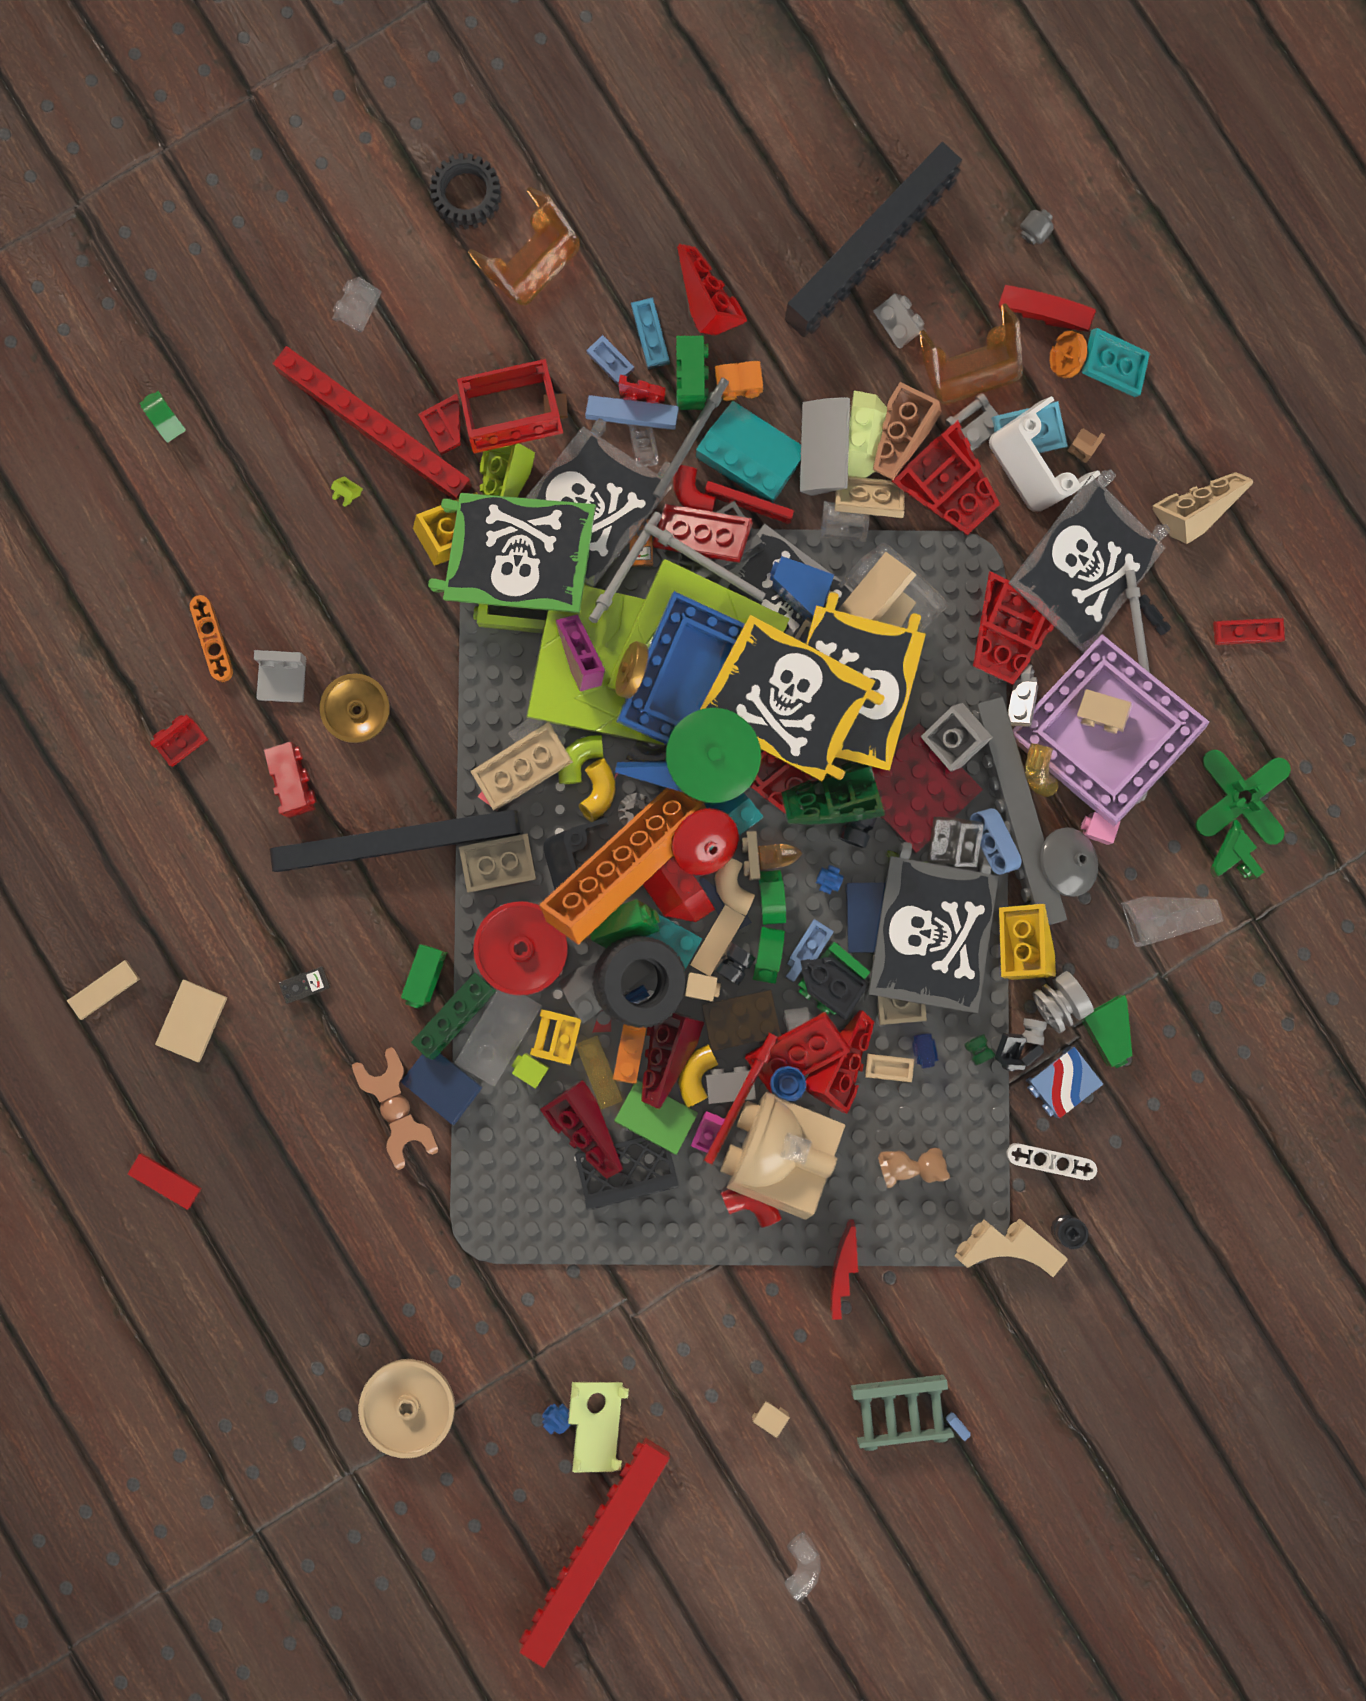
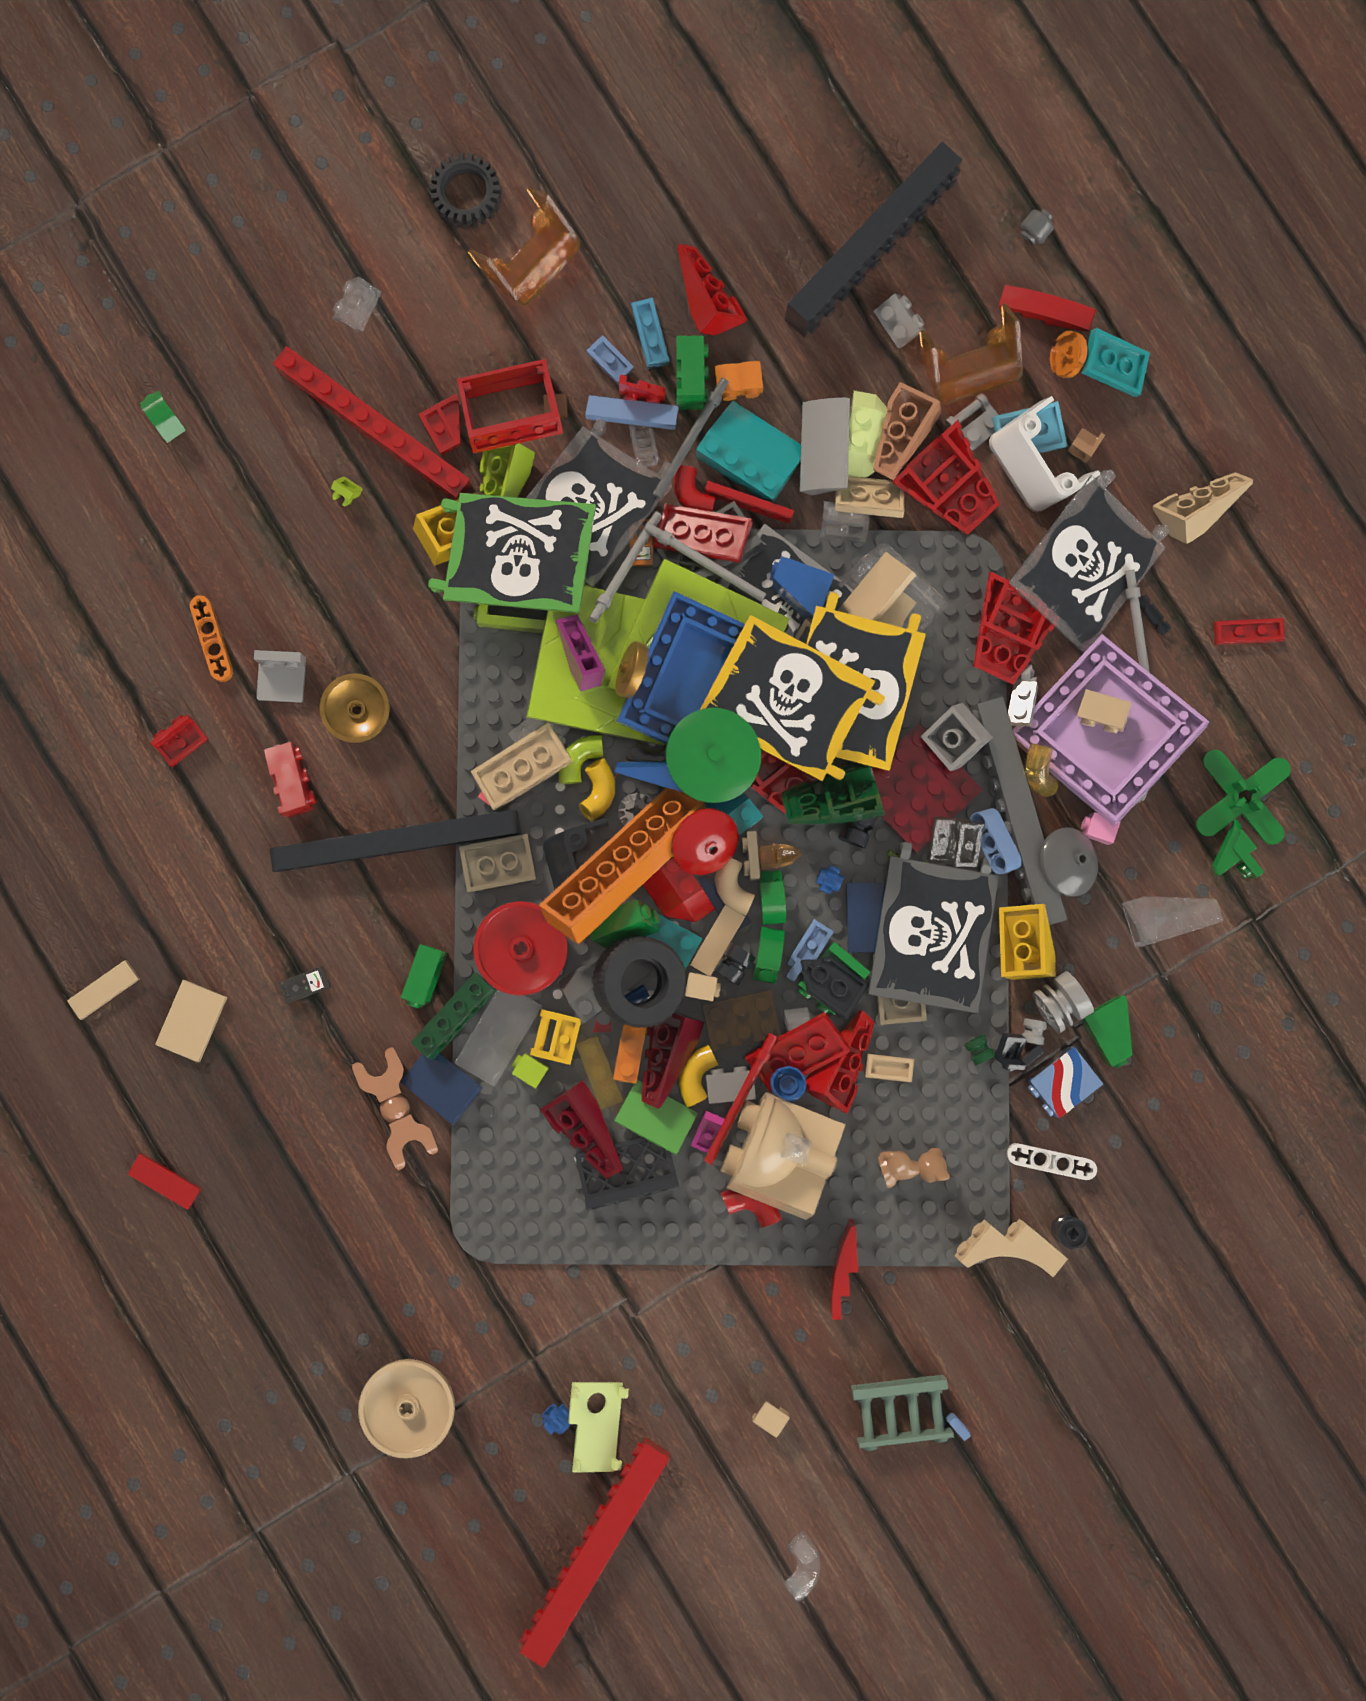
clear blue brick [912,1033,939,1068] -> none

